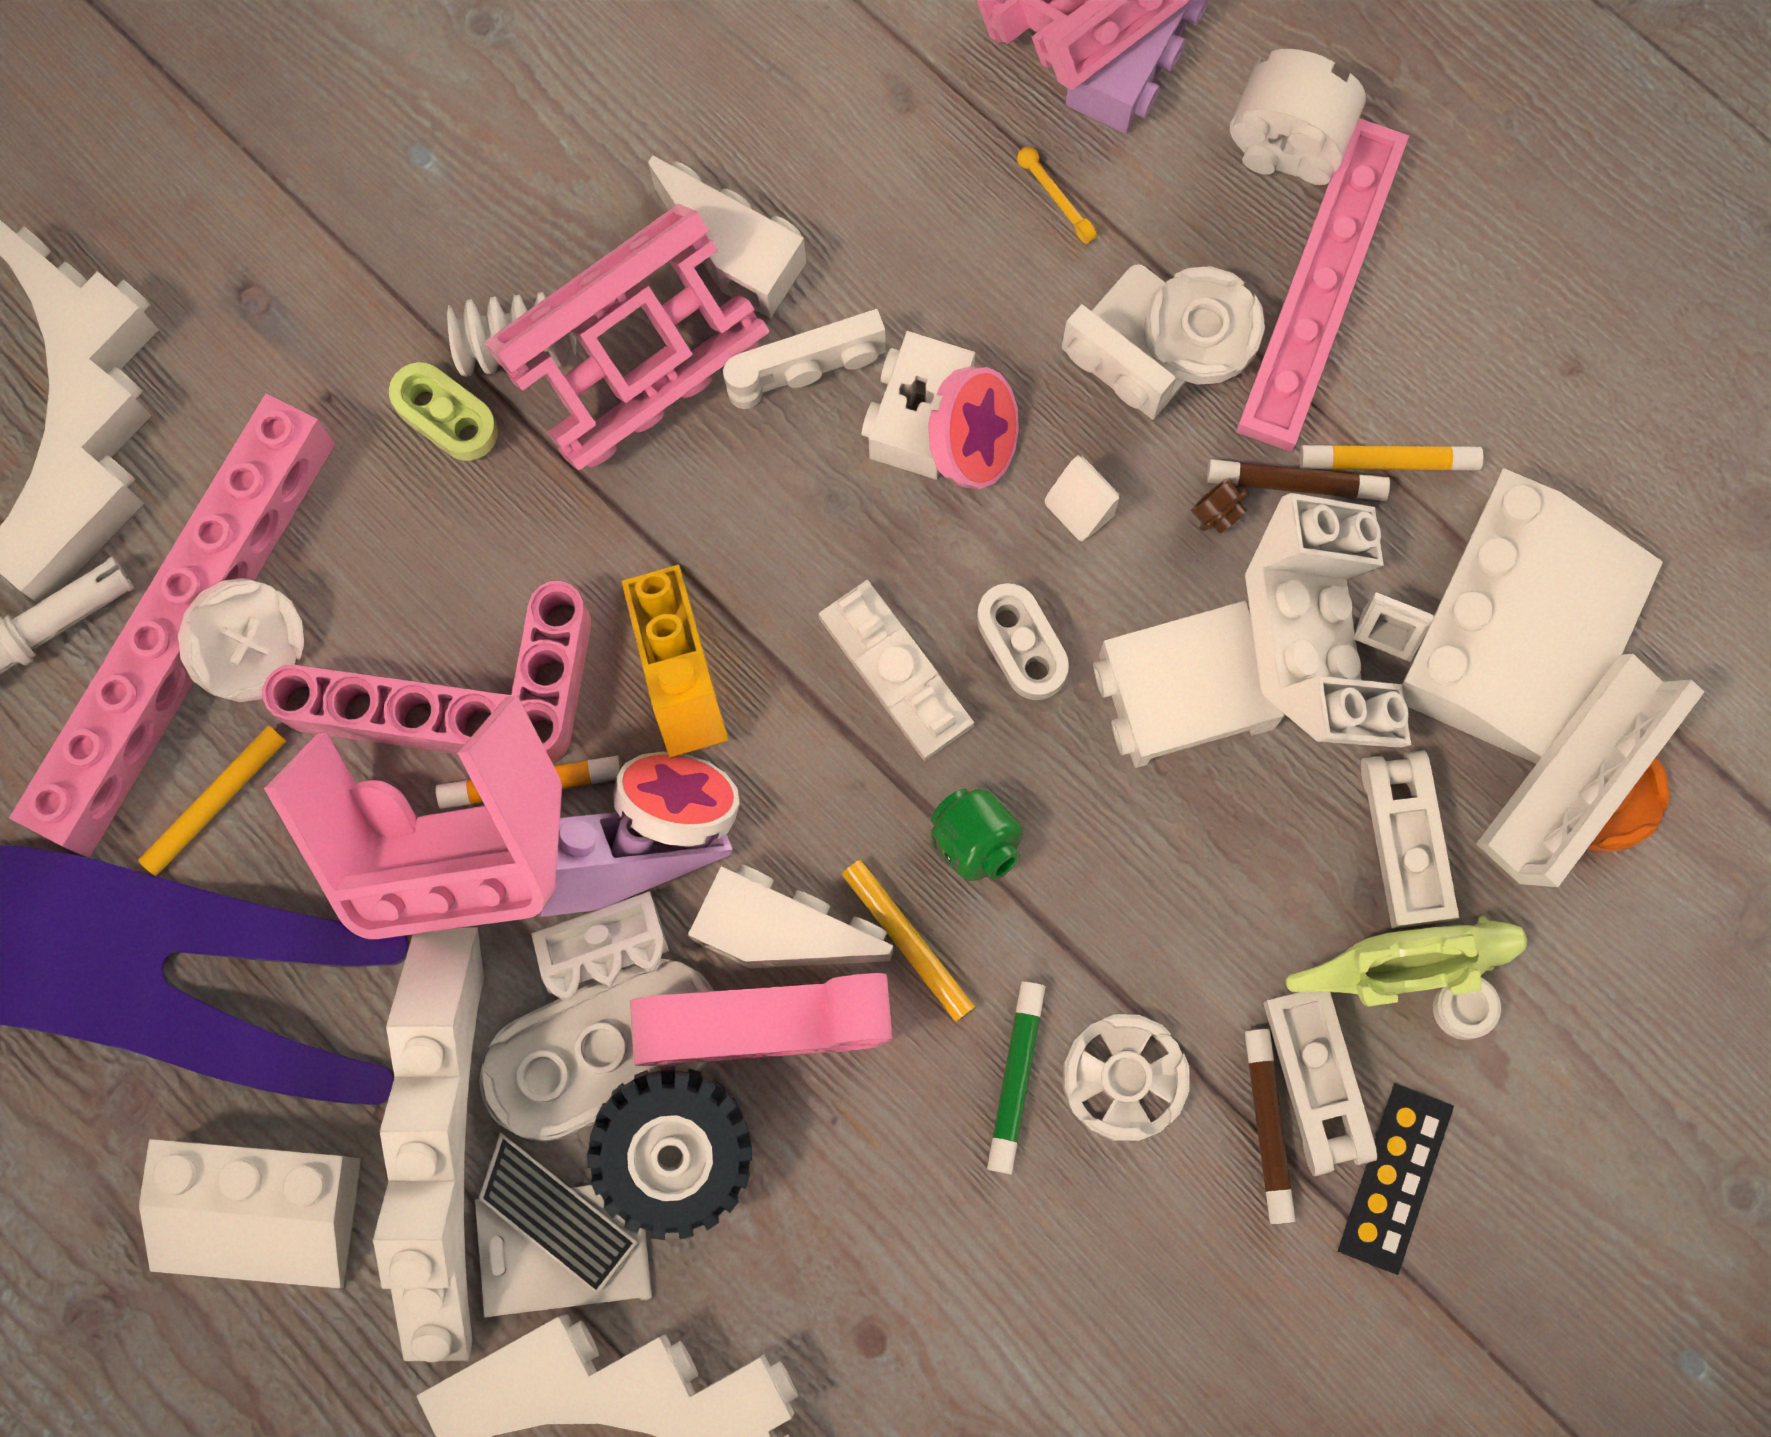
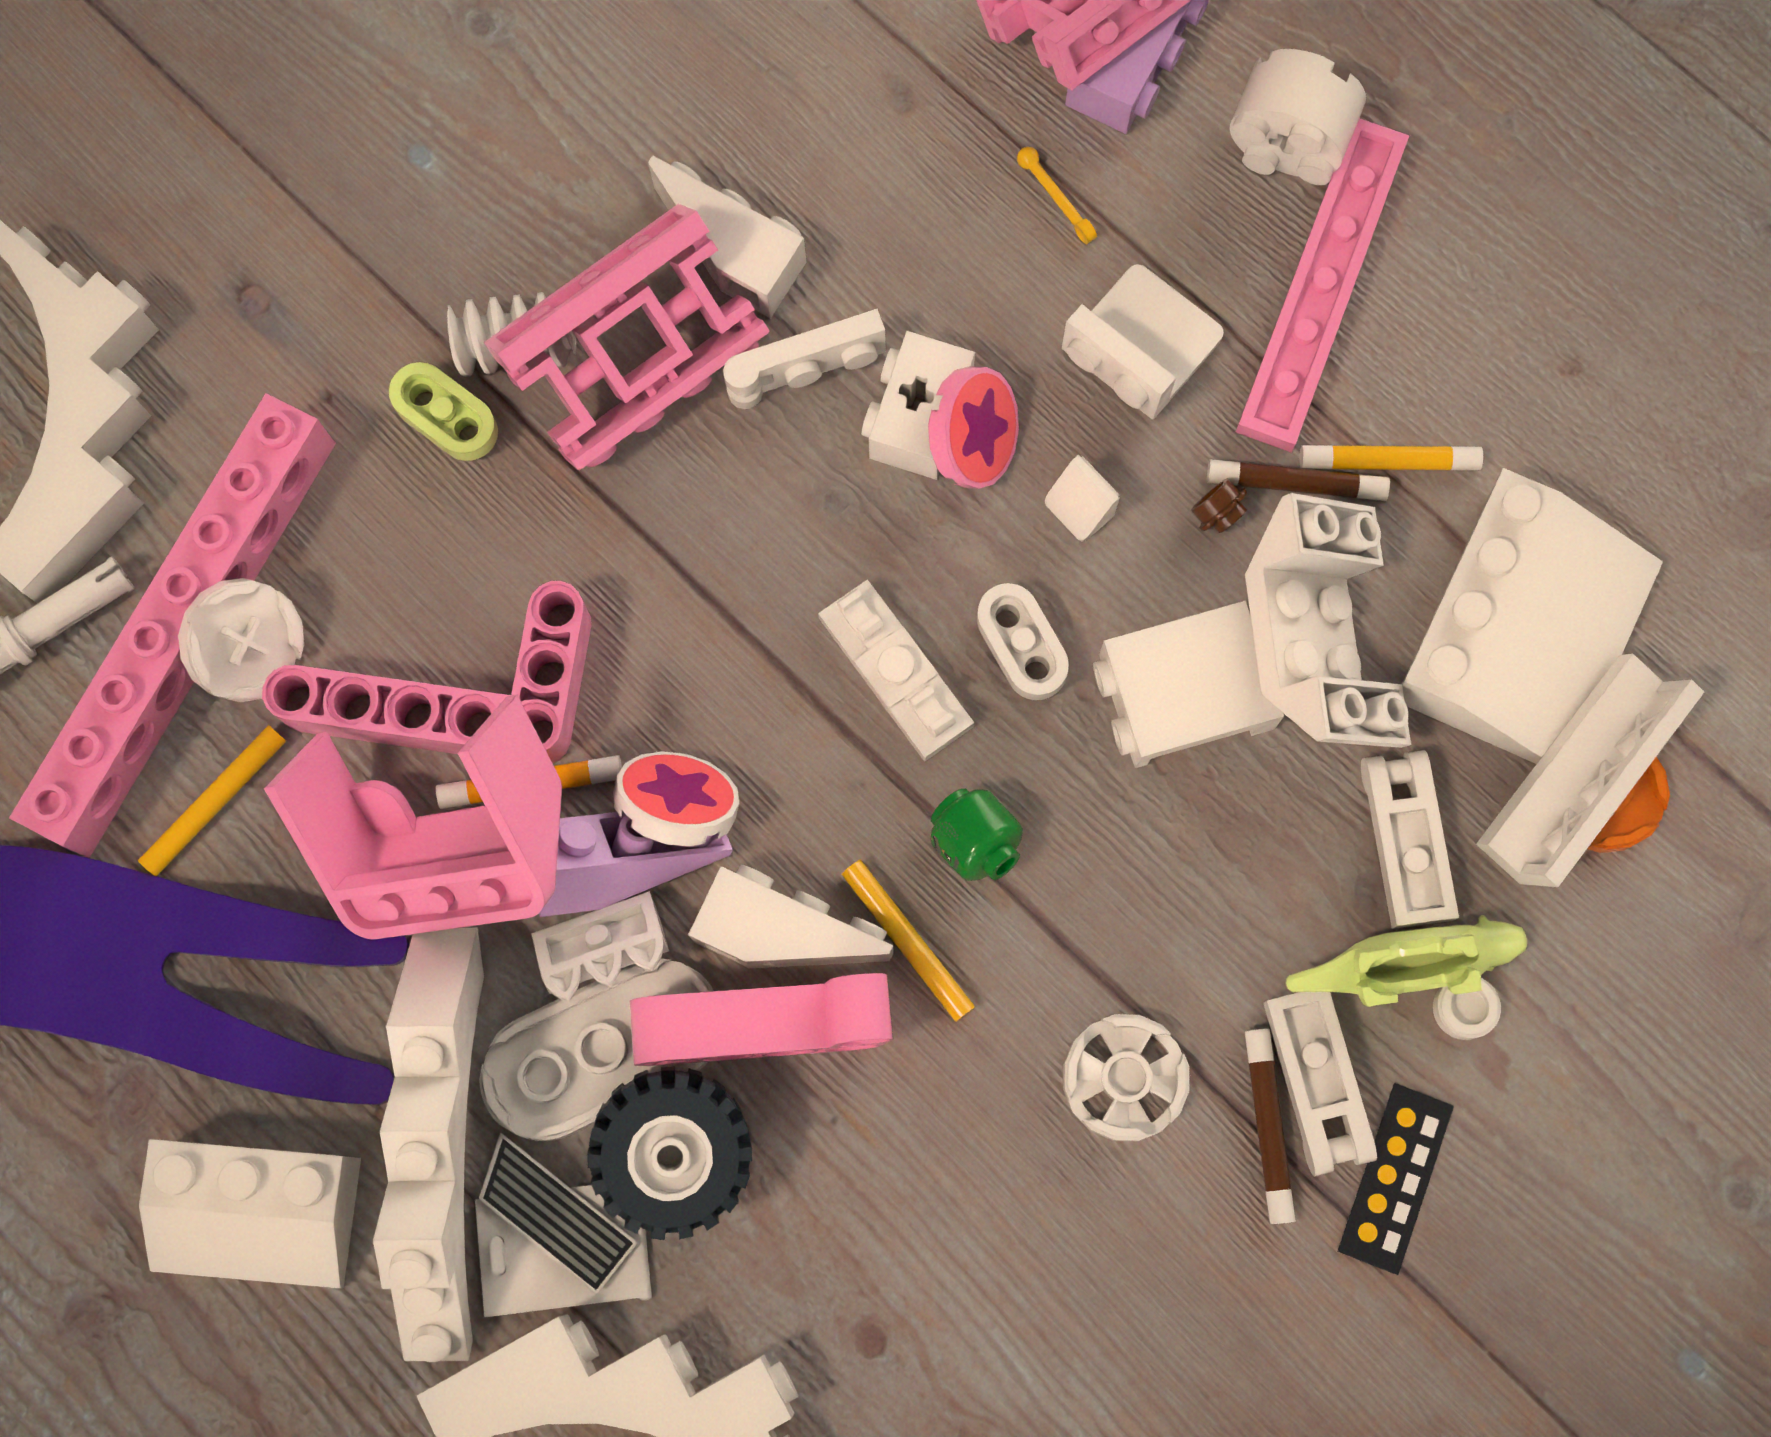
yellow slope [621,565,729,758] -> none
green bar [987,981,1046,1175] -> none
white tile [1144,266,1265,385] -> none
white slope [1353,592,1434,662] -> none

